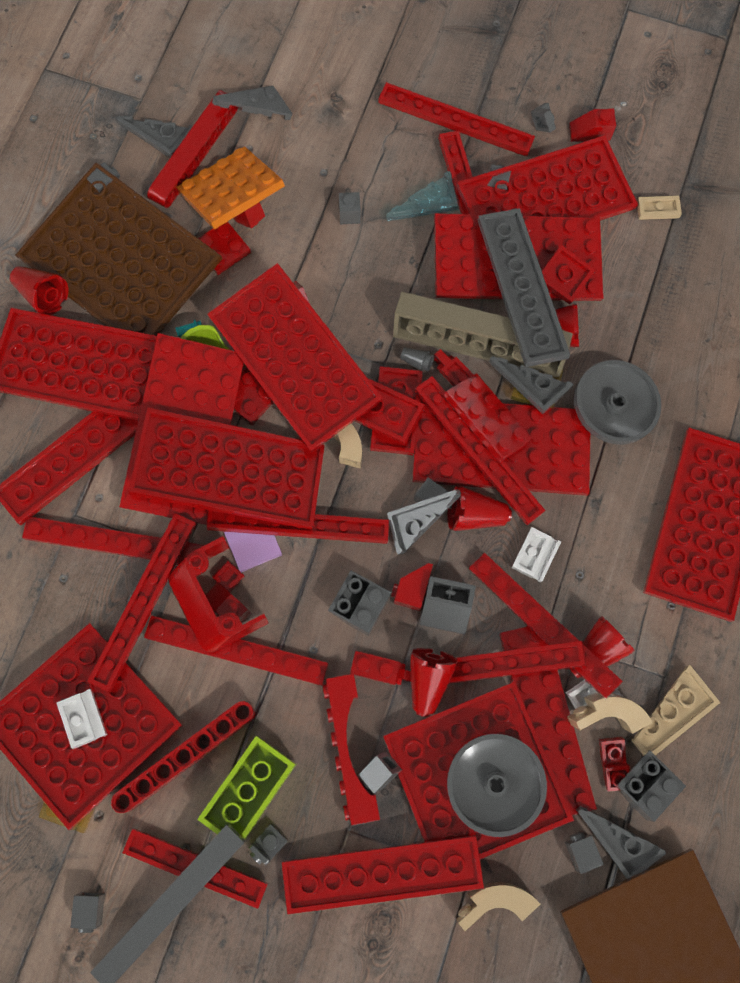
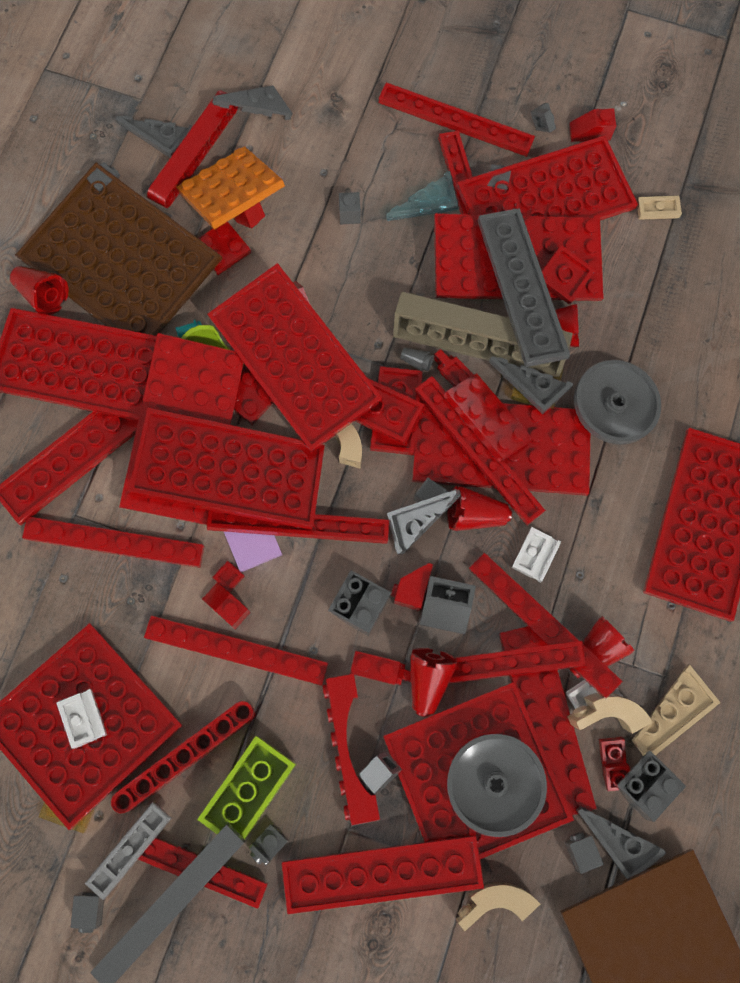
red plate [87,513,196,692] -> none
red windscreen [168,536,269,653] -> none
none -> light grey plate [85,802,172,900]

